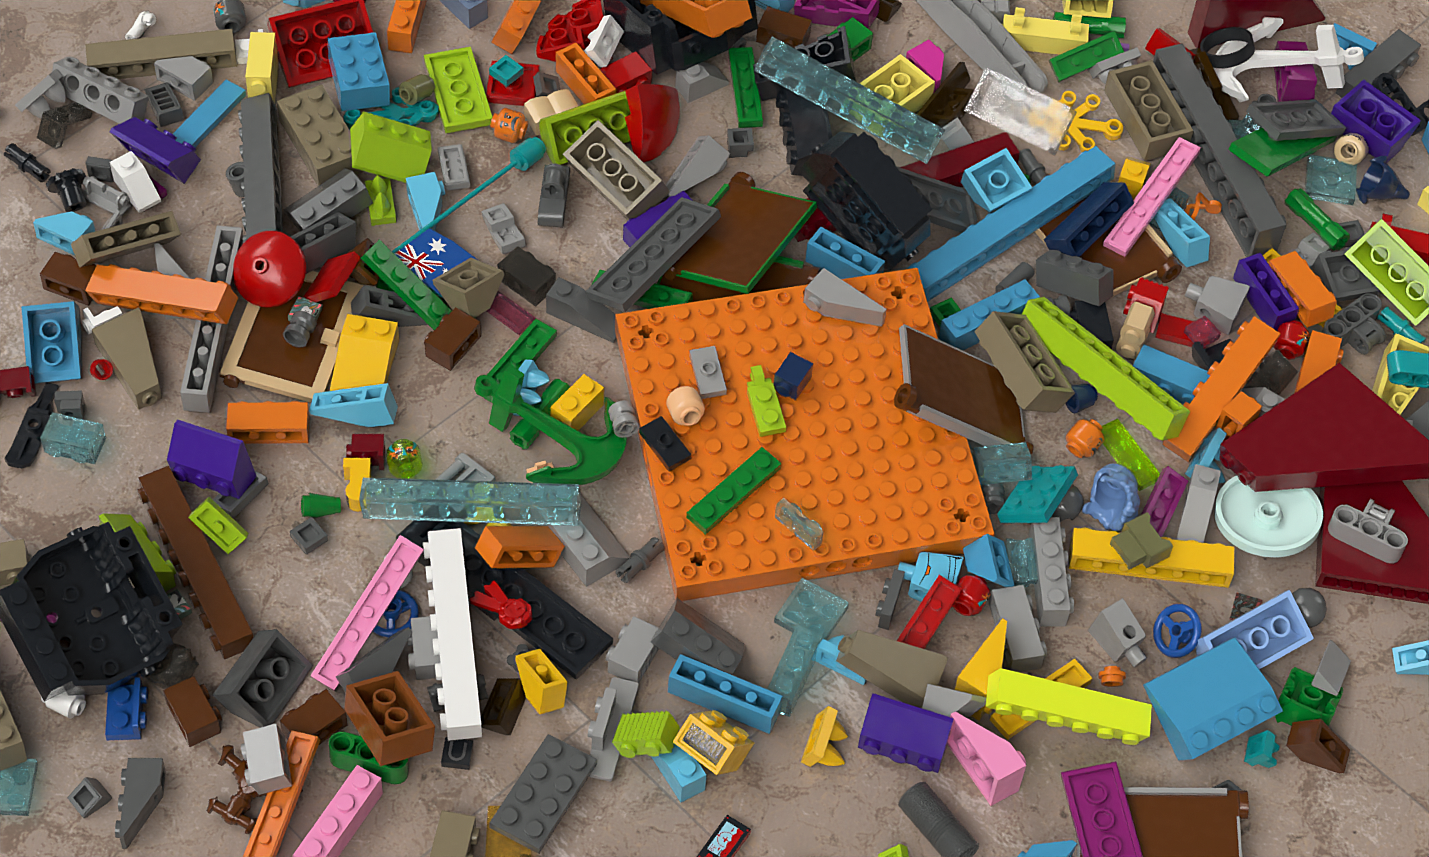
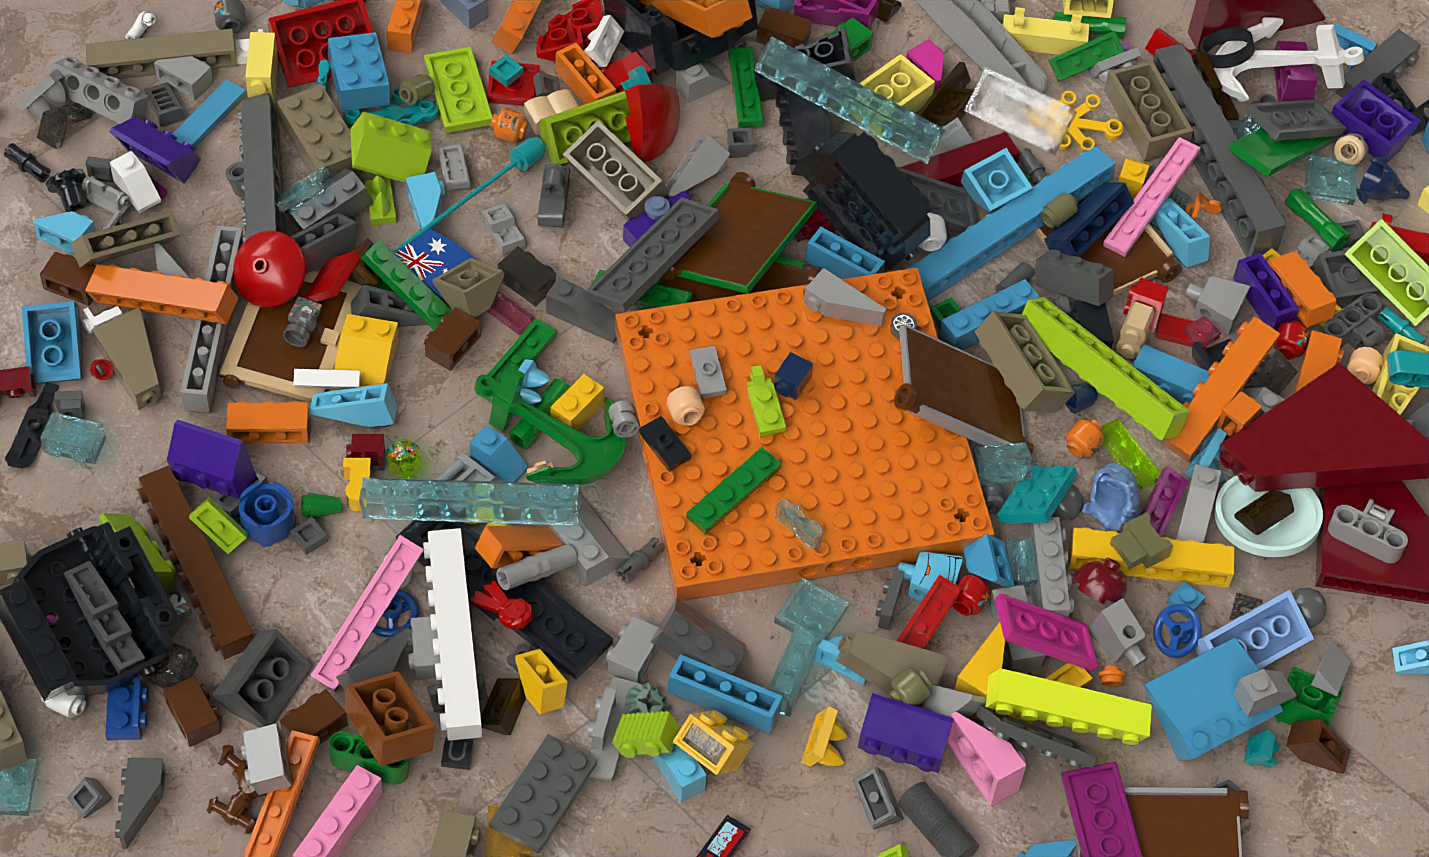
none -> dark grey slope [64,561,145,674]
none -> blue brick [239,482,296,547]
none -> clear light blue plate [277,166,330,212]
none -> white piece [293,369,361,390]
none -> teal piece [317,60,330,90]
none -> dark azure slope [470,425,528,487]
none -> light grey axle [496,544,577,590]
none -> teal tile [621,65,651,91]
none -> sand green gear [625,683,669,714]
none -> sand blue plate [644,196,670,220]
none -> dark grey slope [852,767,904,829]
none -> olive head [889,667,933,706]
none -> dark grey tile [890,313,917,339]
none -> white head [918,213,947,251]
none -> dark grey plate [976,705,1097,768]
none -> dark pink tile [995,593,1098,671]
none -> olive brick [1040,193,1078,228]
none -> dark red cylinder [1072,557,1127,604]
none -> dark azure plate [1166,581,1206,619]
none -> light grey slope [1233,669,1296,718]
none -> dark brown slope [1234,490,1294,535]
none -> light nougat head [1347,347,1383,385]

